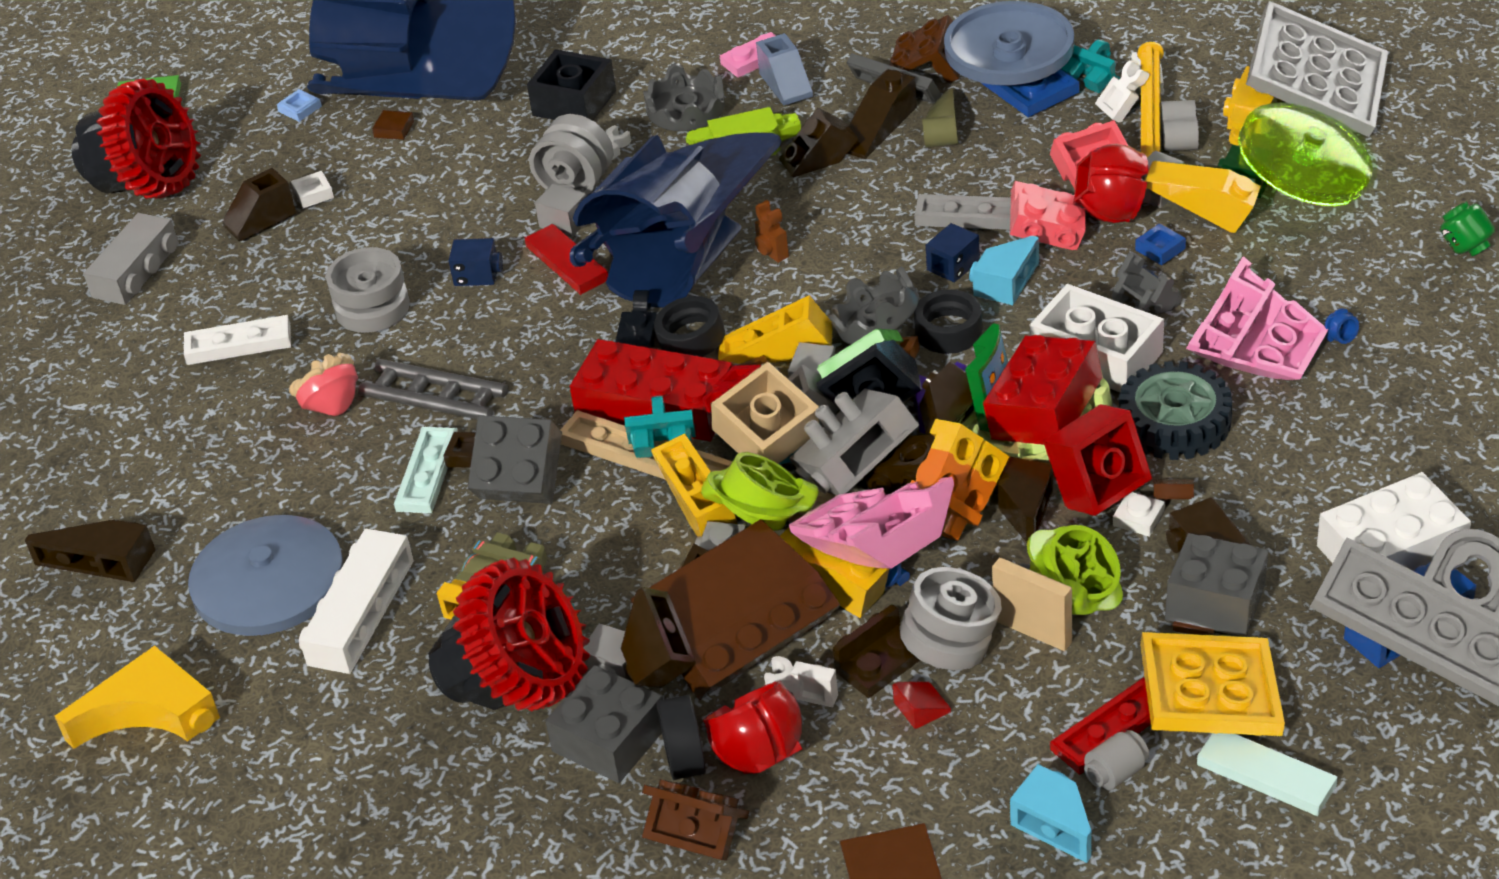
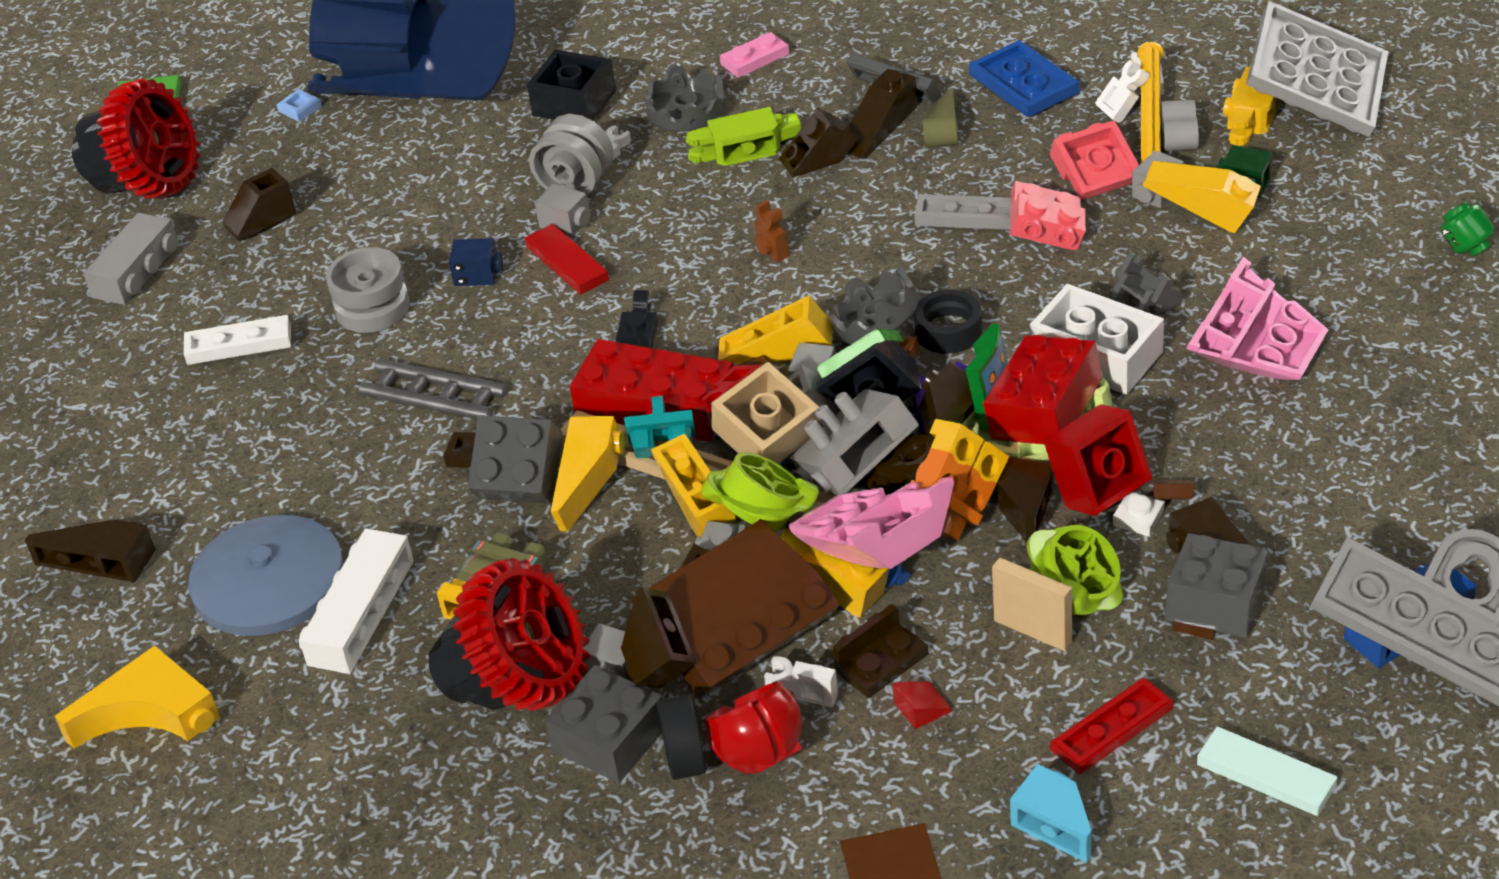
coral hair [289,353,358,416] -> none
white plate [291,171,334,208] -> none
reddish brown tile [372,110,414,140] -> none
light aqua tile [394,427,458,513] -> none
dark blue piece [570,132,782,308] -> none
reddish brown bracket [642,779,750,861] -> none
black tyre [654,296,725,357] -> none
sand blue slope [756,33,813,106] -> none
reddish brown bracket [889,15,960,82] -> none
light grey wheel [900,567,1002,670] -> none
dark blue brick [925,223,980,283] -> none
sand blue dish [944,1,1074,85] -> none
medium azure slope [969,236,1039,305] -> none
teal hips [1061,39,1120,93] -> none
red piece [1073,144,1148,223] -> none
light grey brick [1084,730,1149,790] -> none
wheel [1118,361,1232,460] -> none
blue plate [1135,223,1186,265] -> none
yellow plate [1140,632,1285,736] -> none
clear neon green dish [1238,103,1373,206] -> none
white brick [1317,472,1471,571] -> none
blue plate [1324,308,1359,344] -> none
none -> yellow slope [551,416,626,532]

